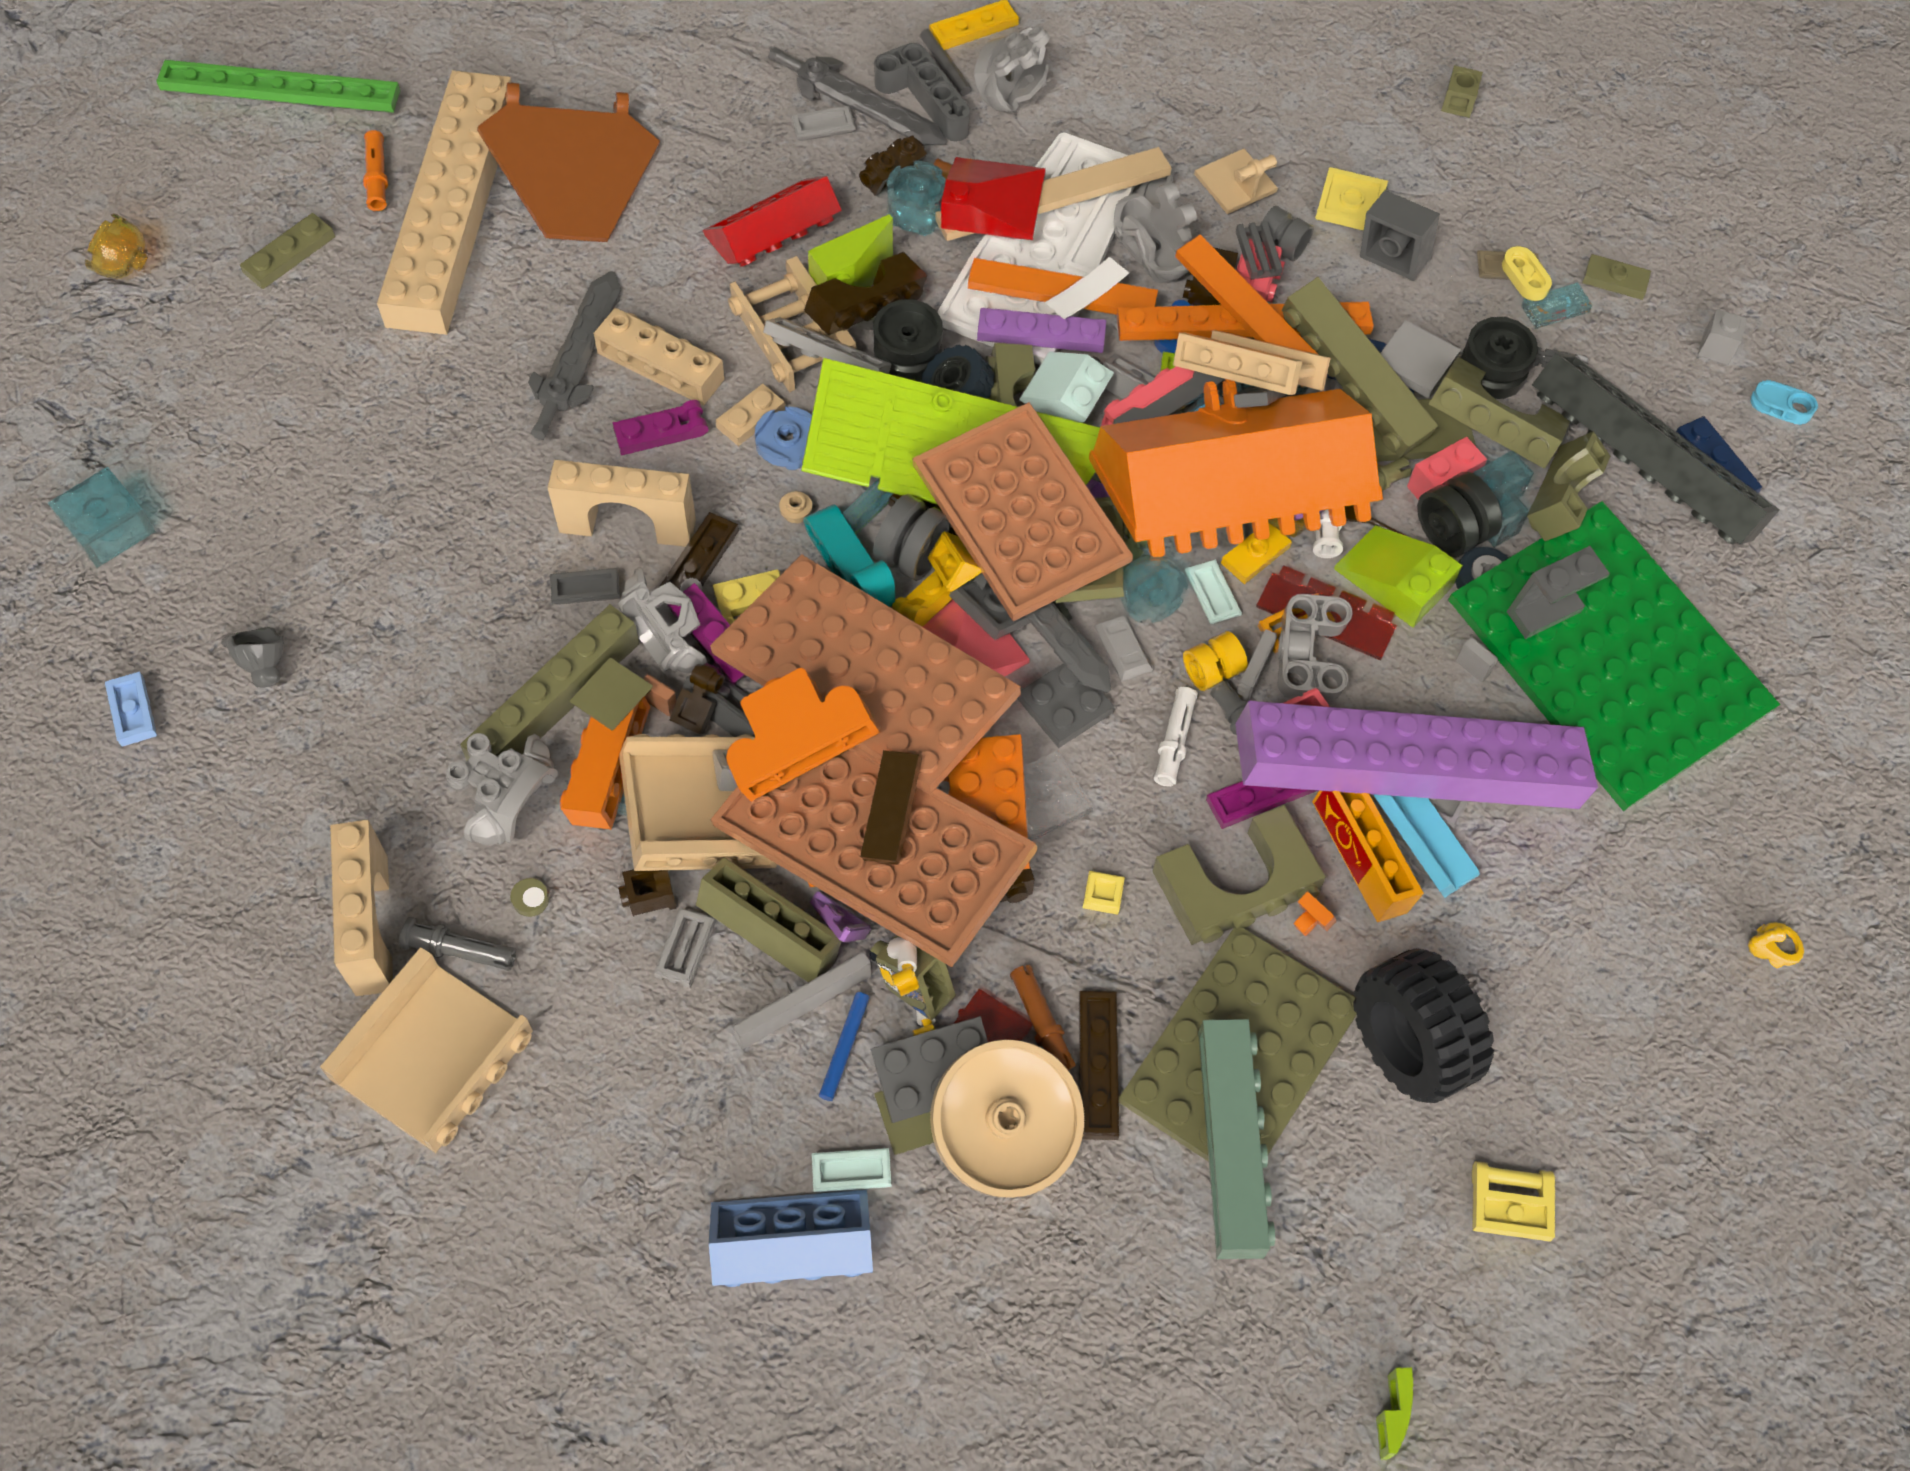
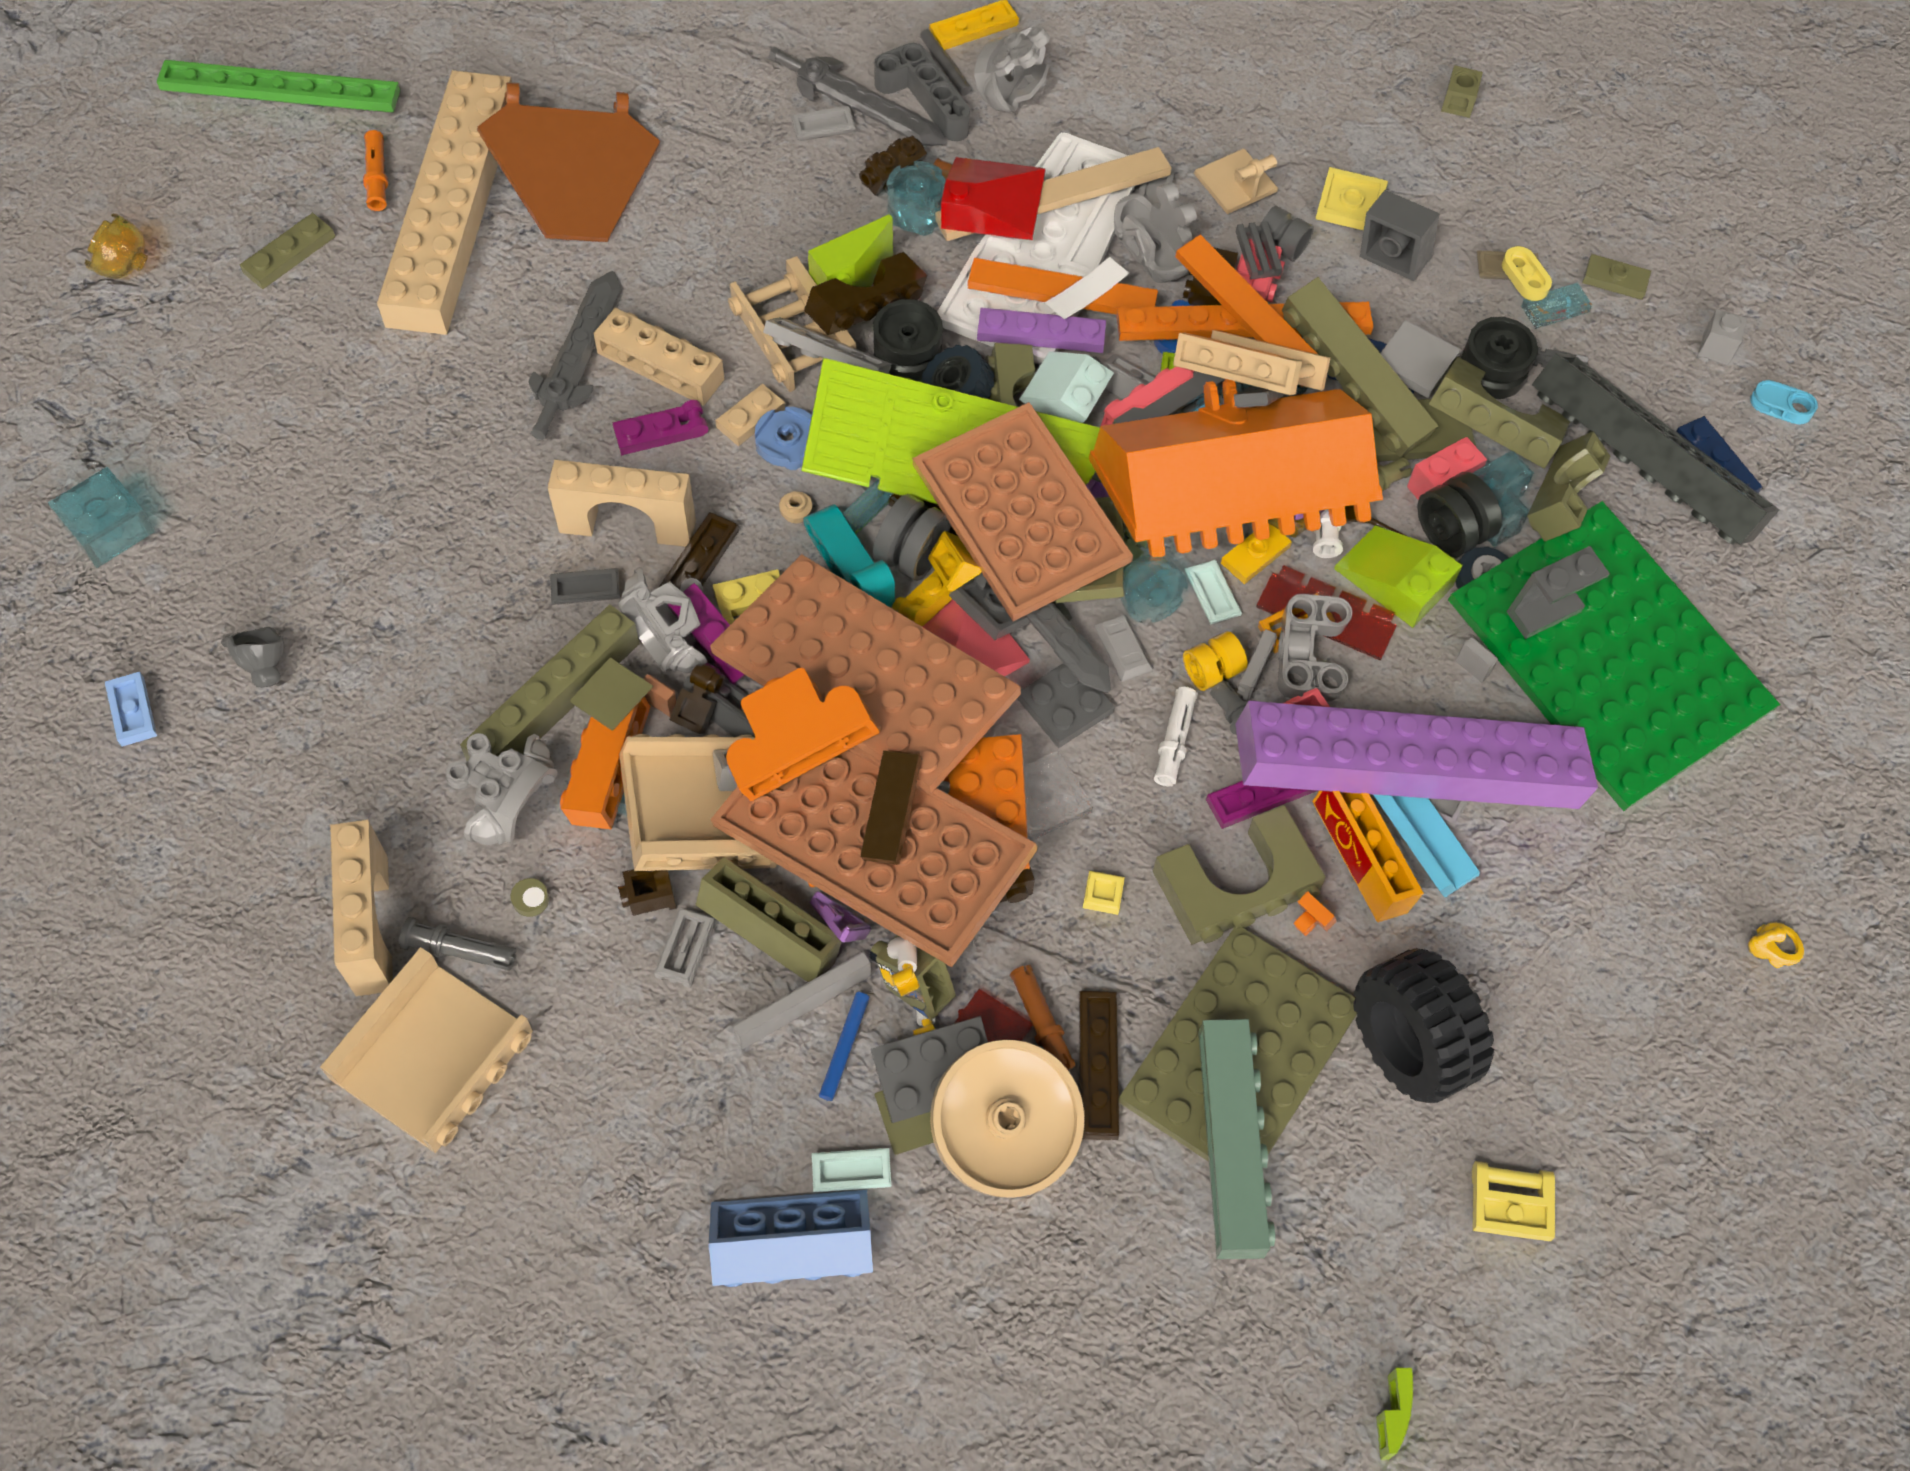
red slope [702,176,842,267] -> none

